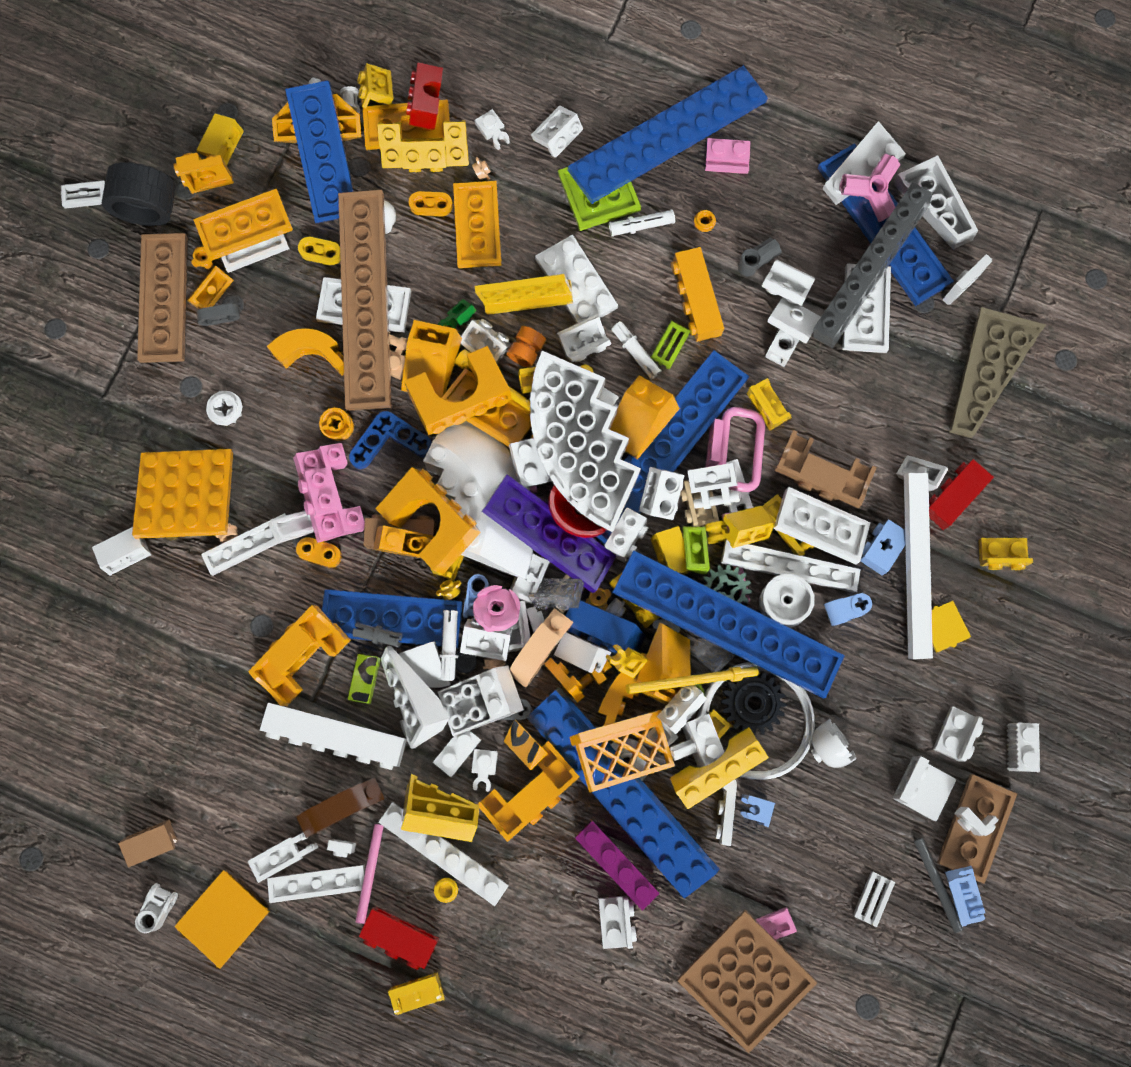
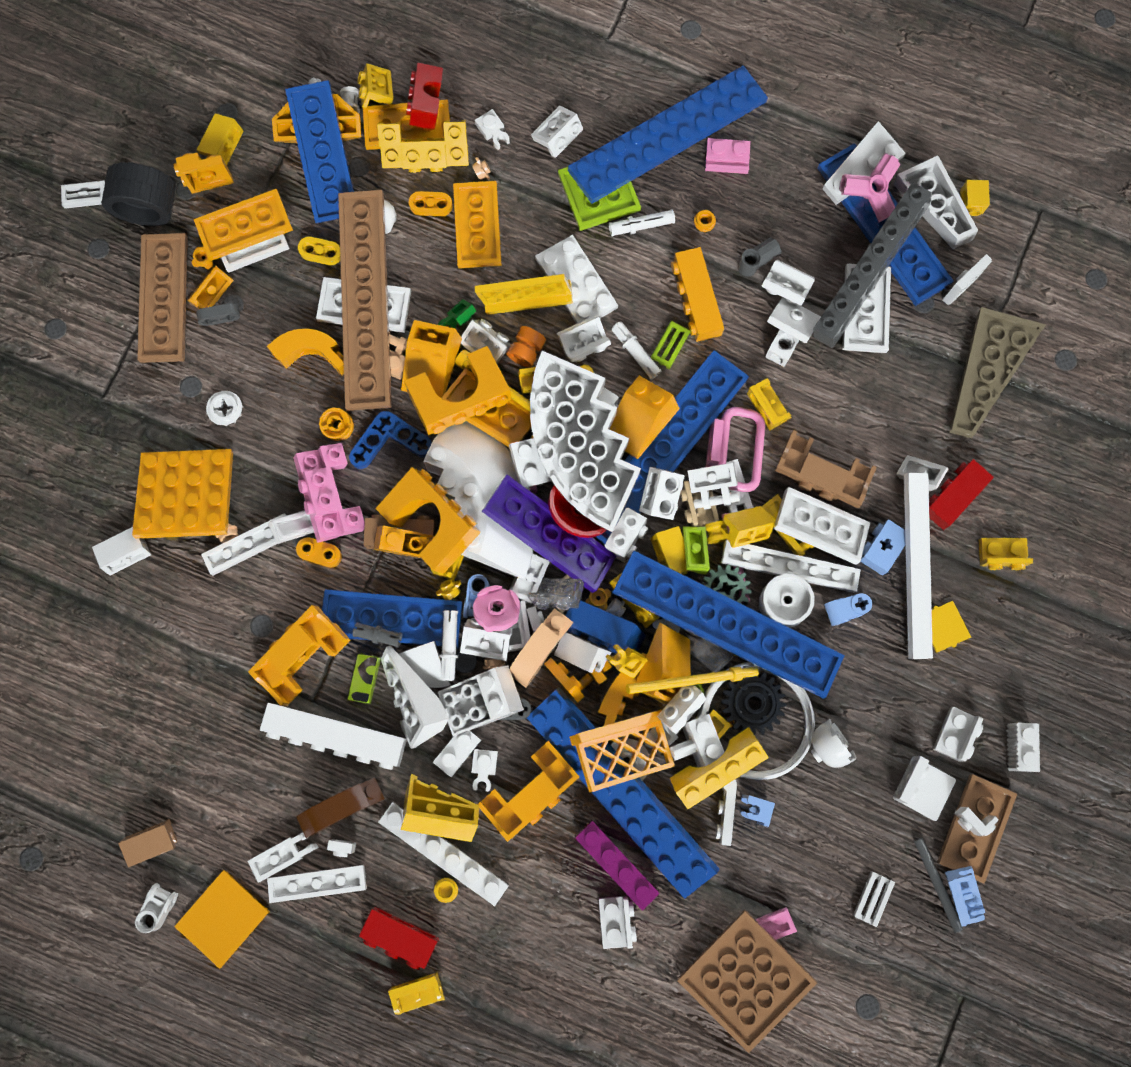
bright pink bar [355,824,384,924] -> none
light orange slope [504,719,548,770] -> none
none -> yellow brick [960,180,990,216]

